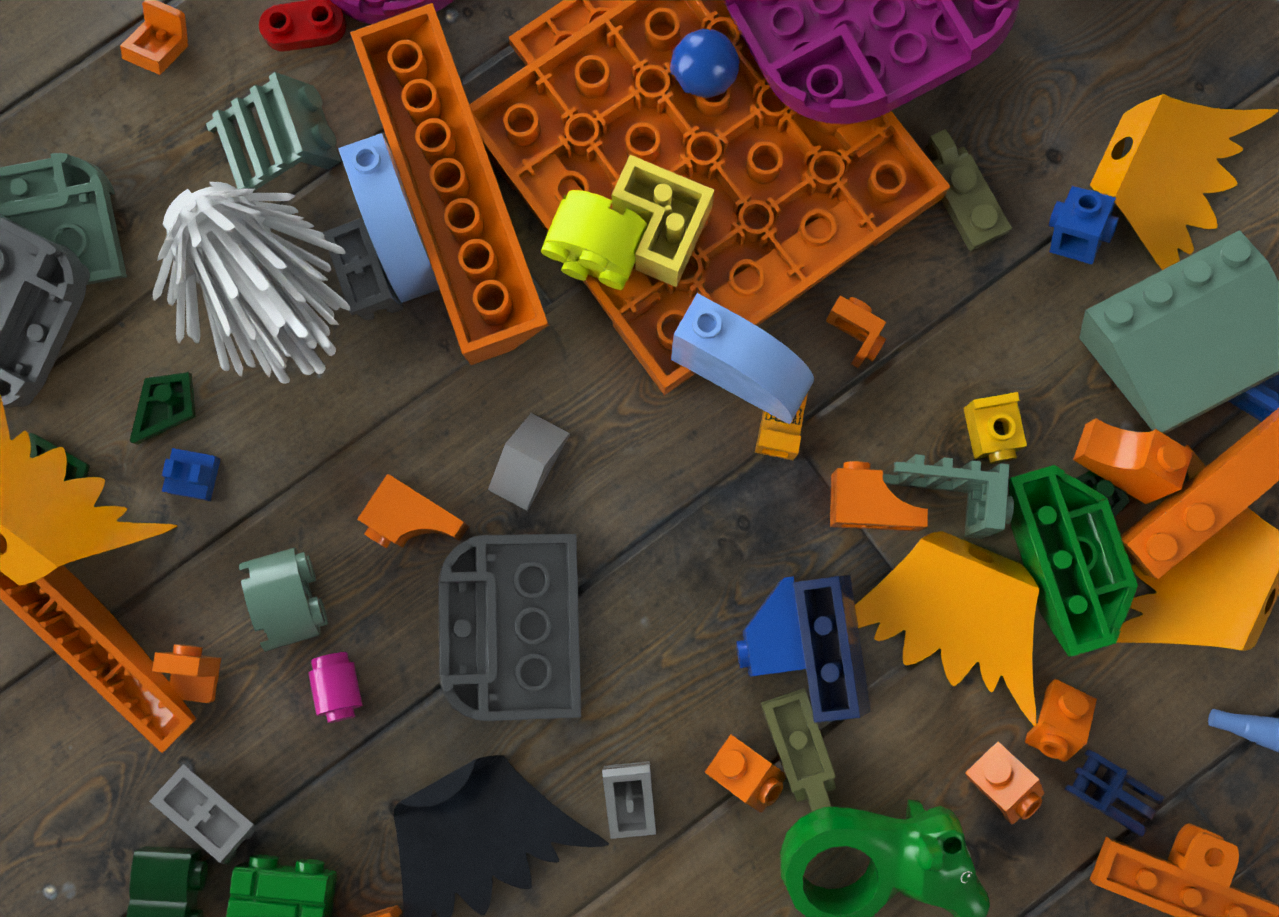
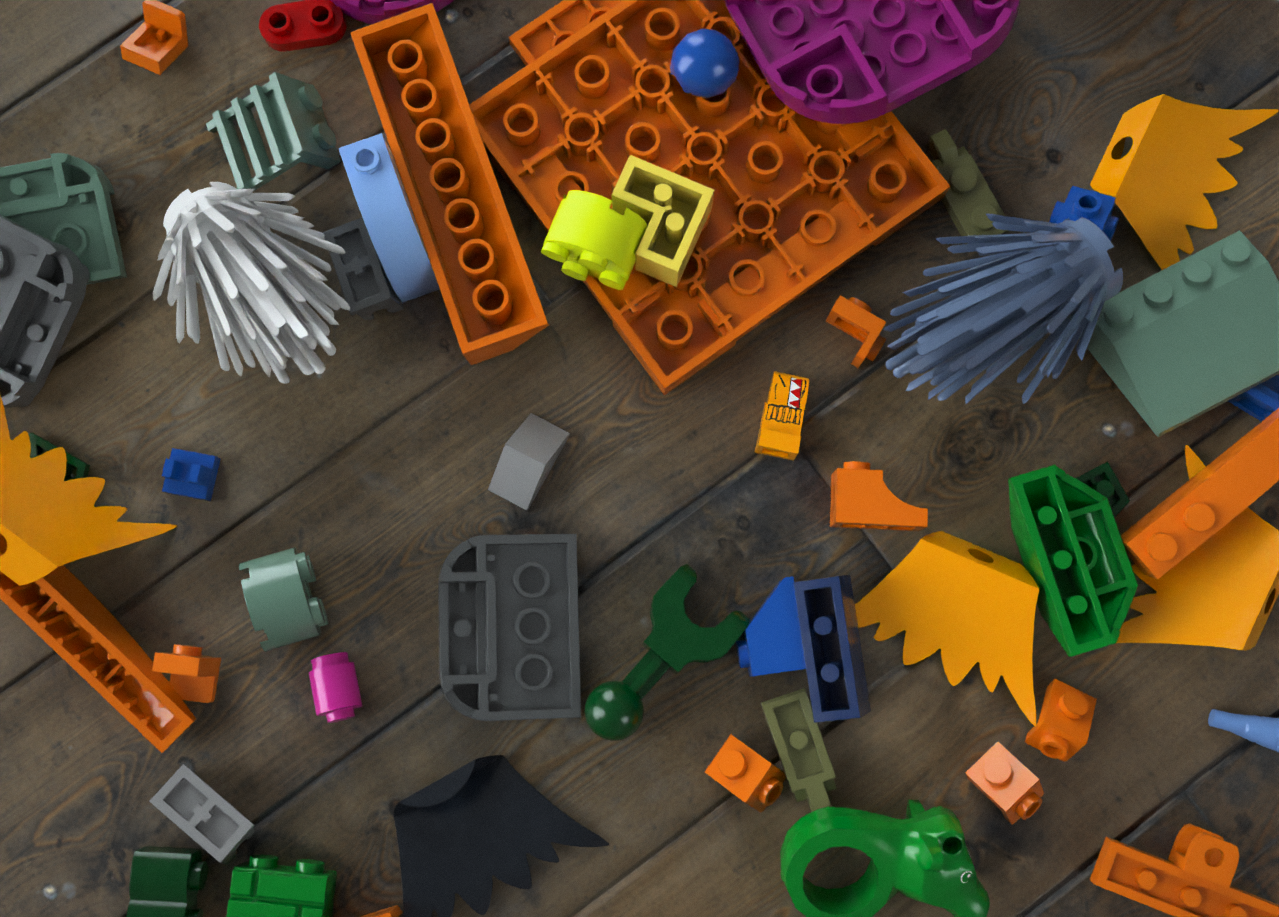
dark green piece [130,372,196,445] -> none
orange arch [357,474,469,549] -> none
light grey slope [602,761,656,839] -> none
light blue brick [671,293,814,425] -> none
sand green plate [883,454,1014,539] -> none
yellow brick [963,392,1027,464] -> none
dark blue arm [1064,749,1165,837] -> none
orange arch [1073,418,1193,504] -> none
none -> dark green piece [585,564,750,741]
none -> sand blue plant [883,214,1123,405]

